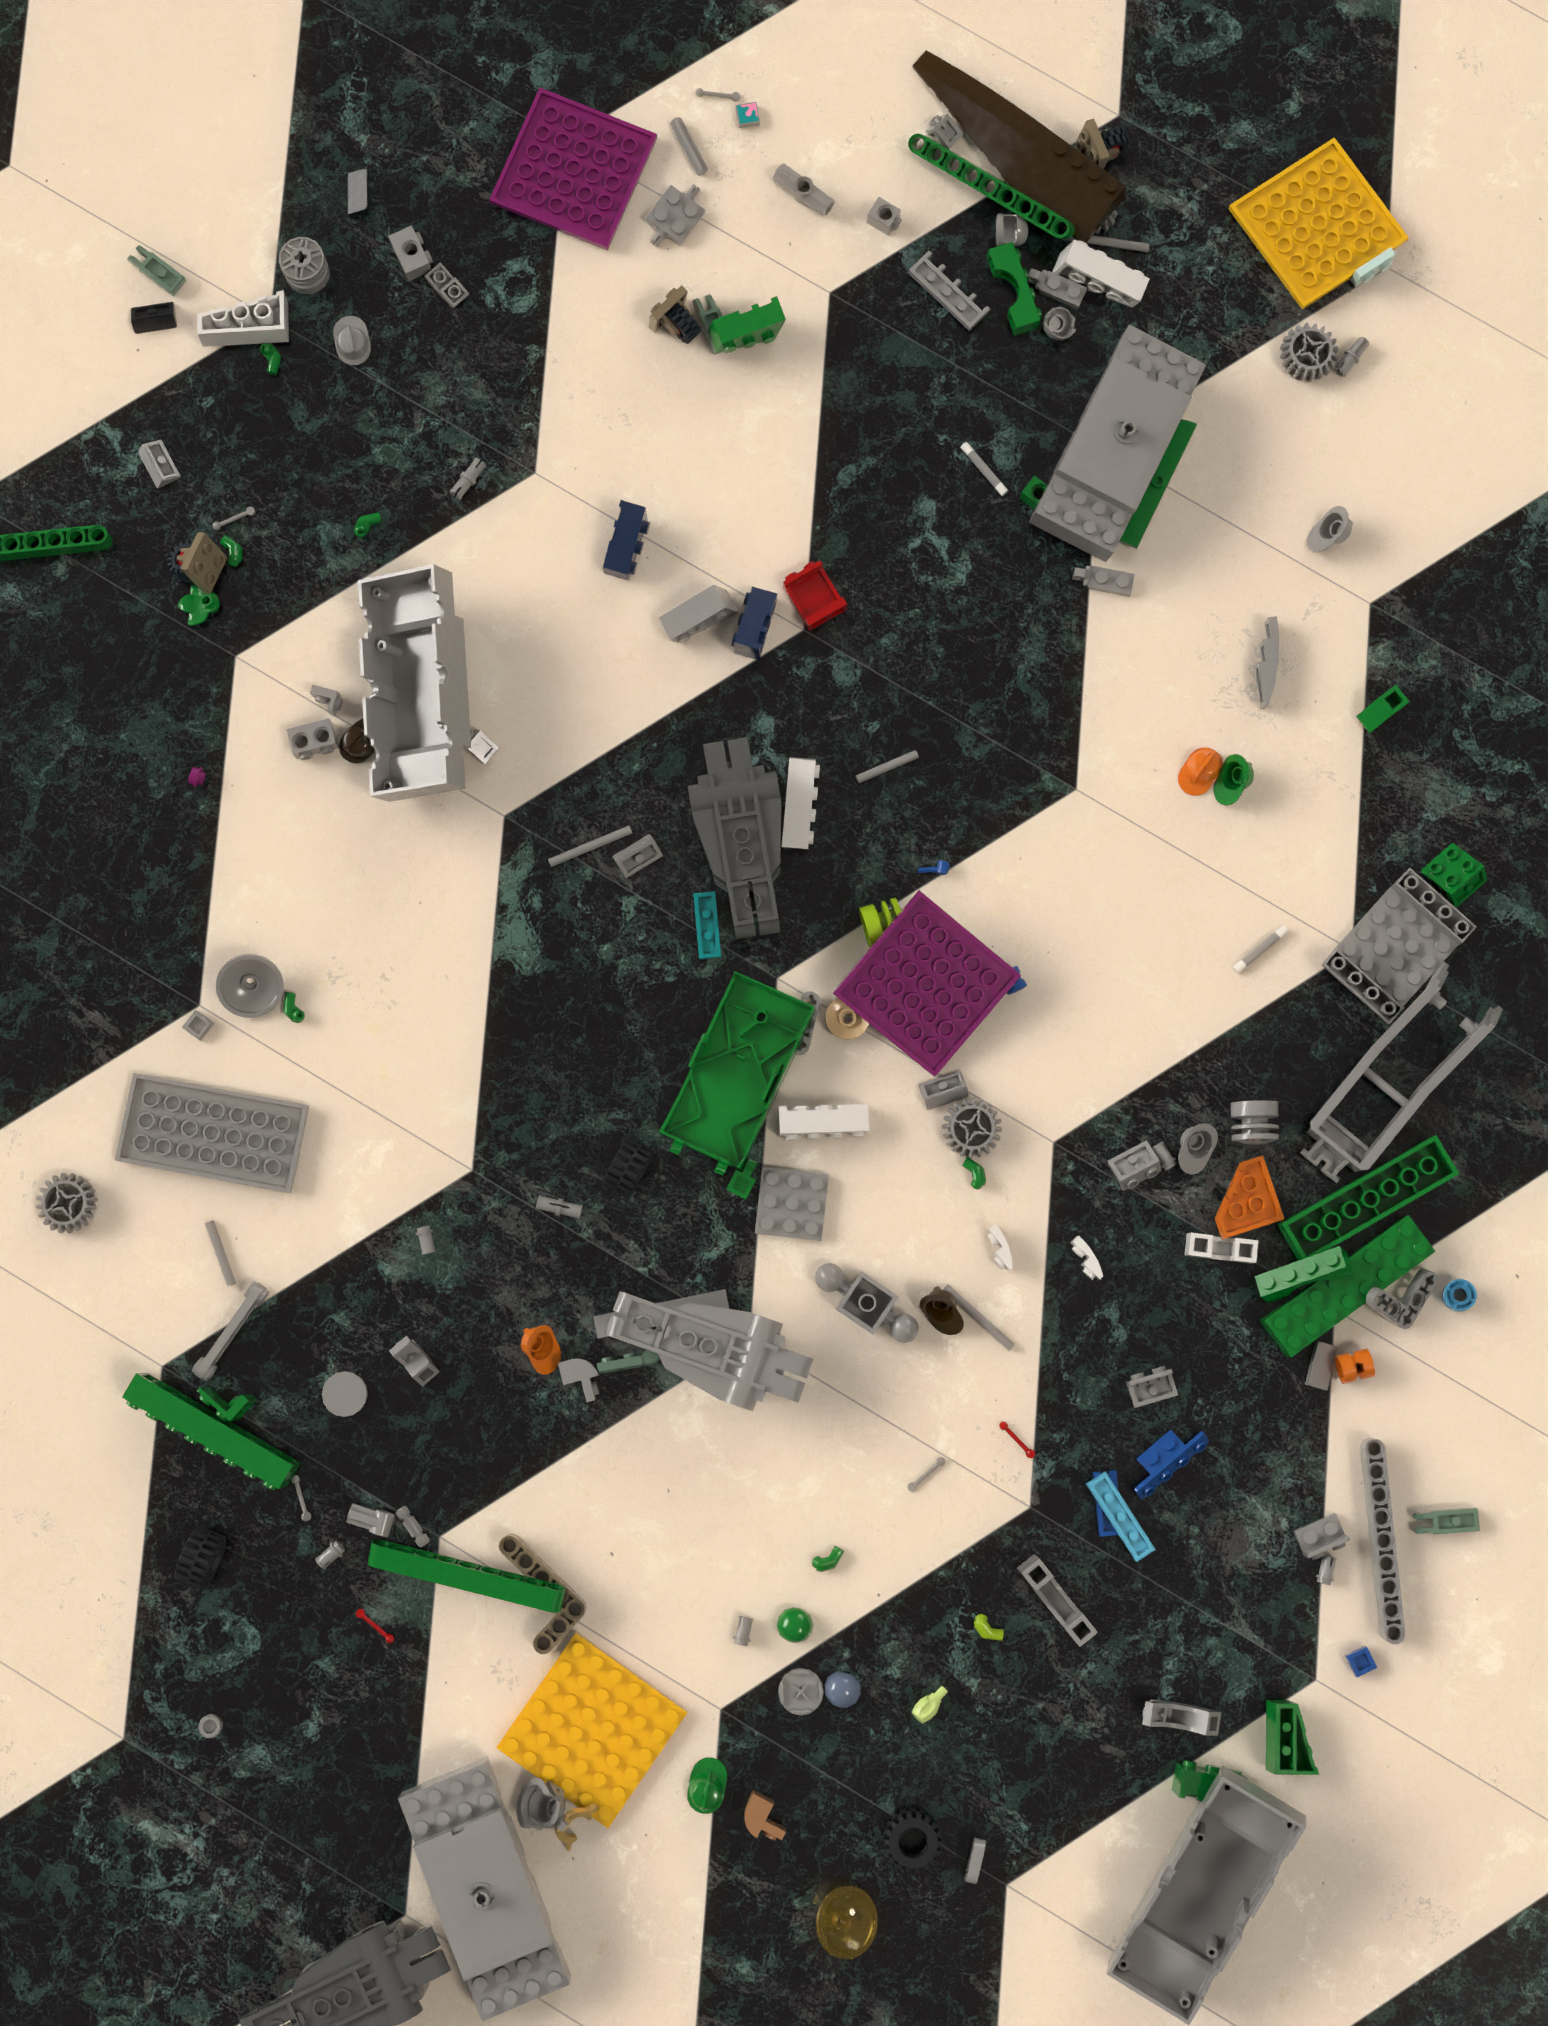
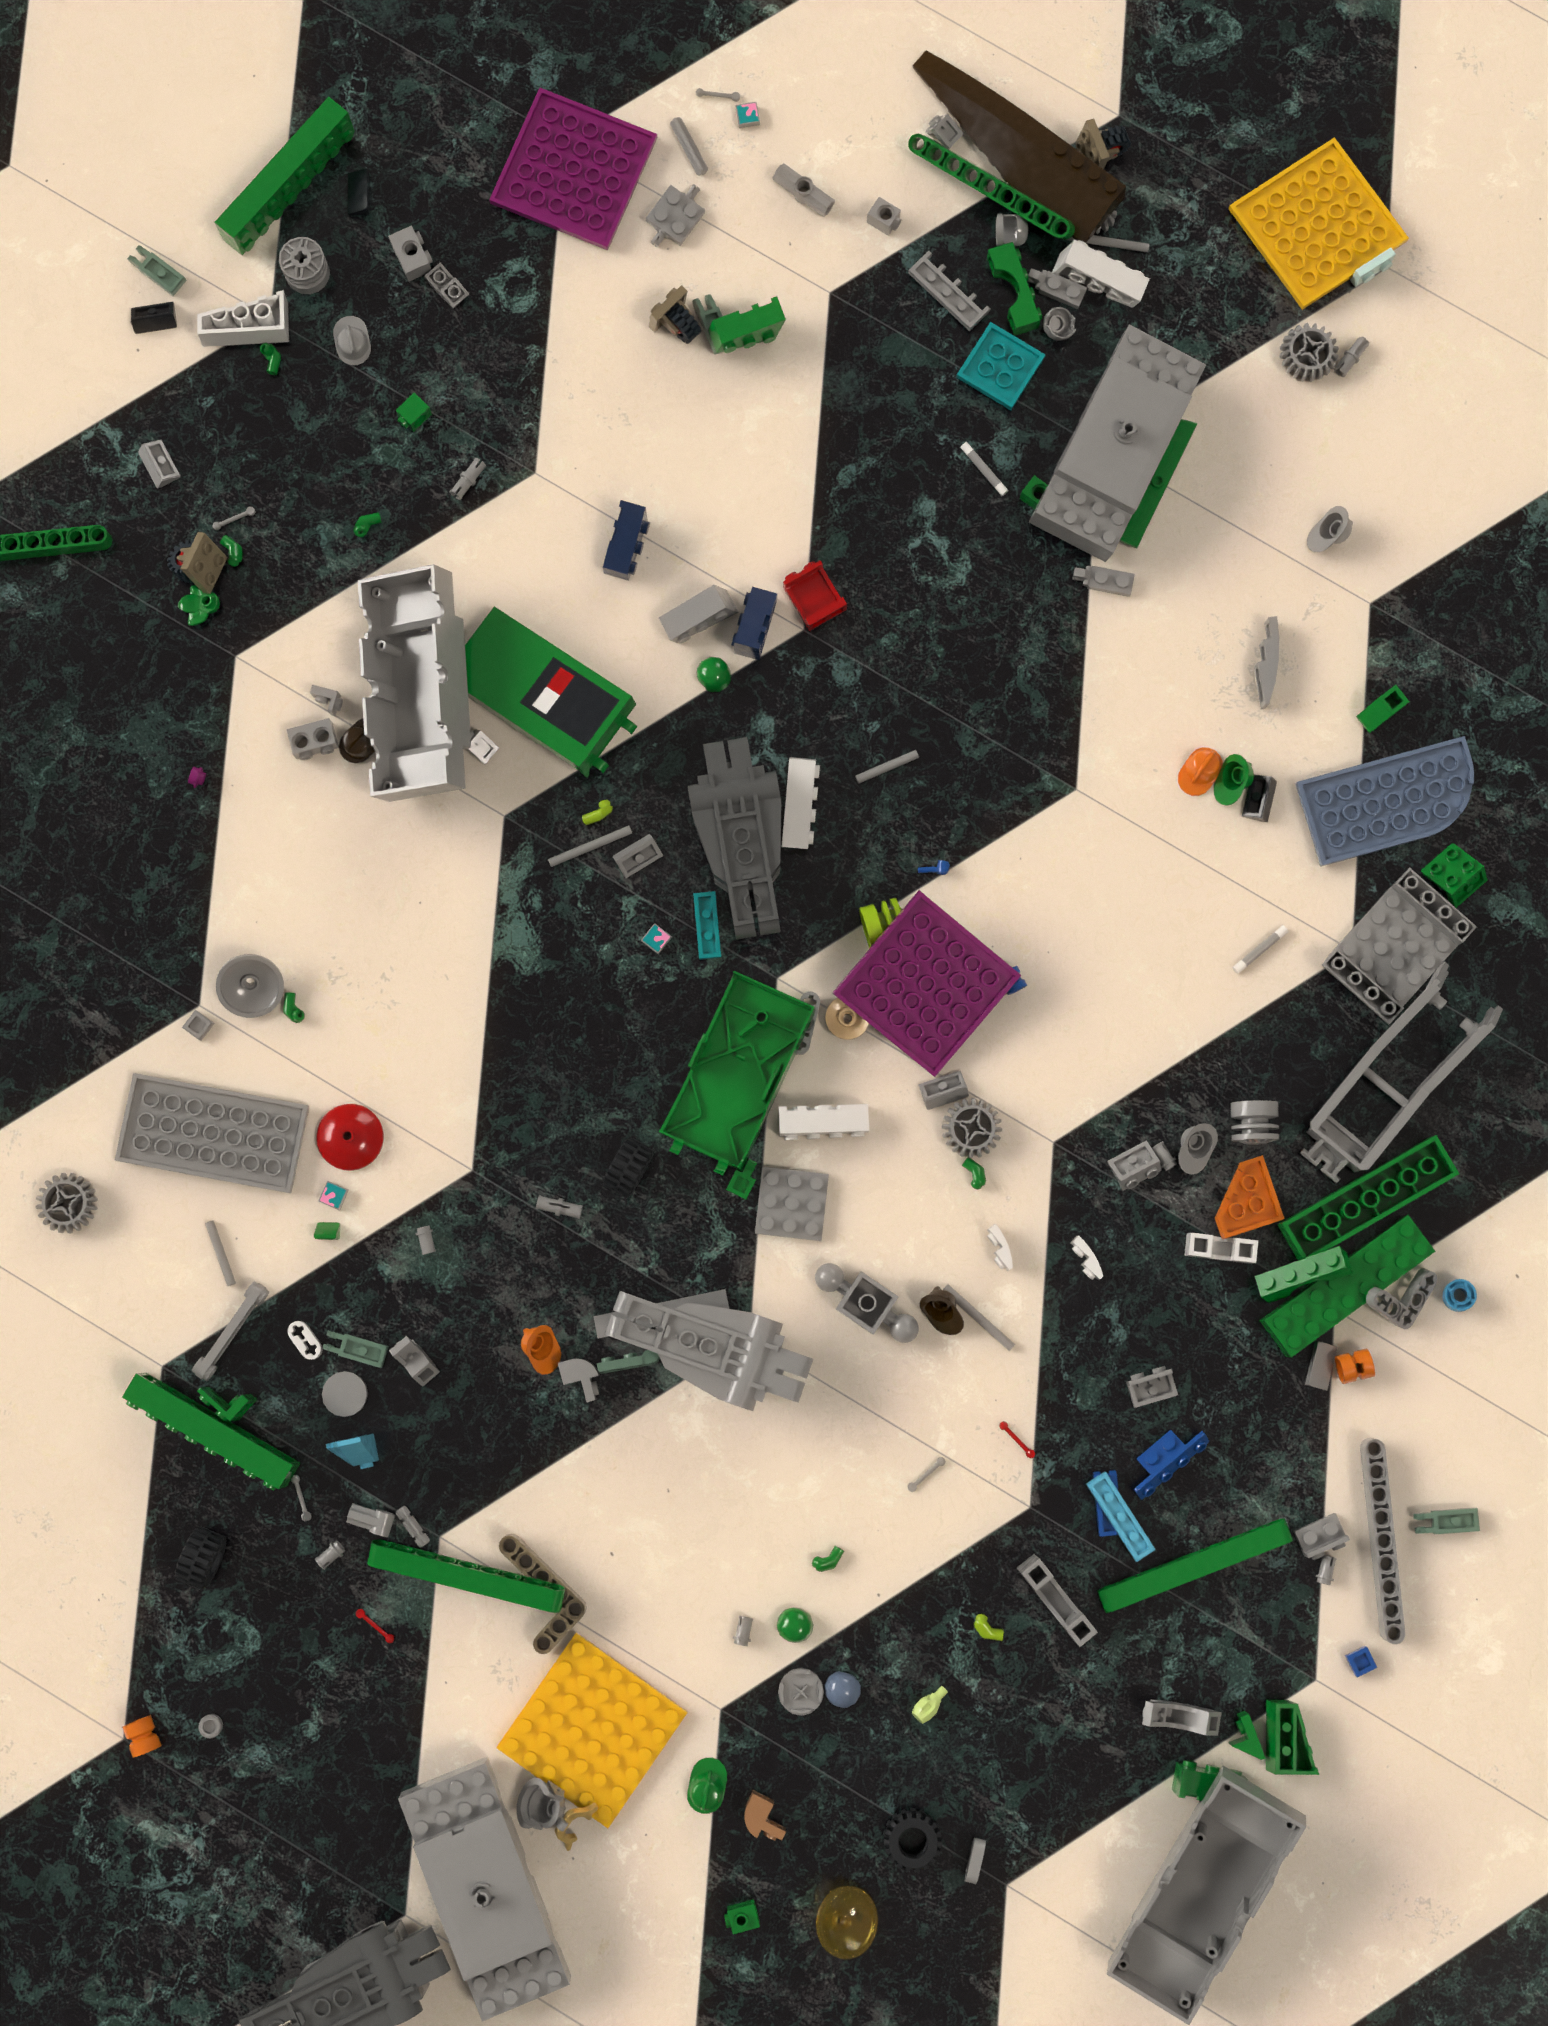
none -> orange wheel [122,1715,162,1758]
none -> green brick [214,97,355,256]
none -> white beam [288,1321,323,1359]
none -> green slope [314,1222,340,1240]
none -> red dish [316,1104,384,1171]
none -> tile [319,1181,349,1210]
none -> sand green hinge [322,1330,389,1368]
none -> medium azure wedge [326,1434,379,1469]
none -> green brick [396,393,432,432]
none -> green piece [465,606,637,778]
none -> lime arm [582,800,613,825]
none -> tile [641,923,672,955]
none -> green hair [696,657,731,692]
none -> green brick [724,1899,760,1934]
none -> teal plate [956,322,1045,410]
none -> green beam [1097,1518,1293,1613]
none -> green slope [1228,1711,1266,1760]
none -> black slope [1242,775,1277,822]
none -> sand blue plate [1295,736,1474,867]

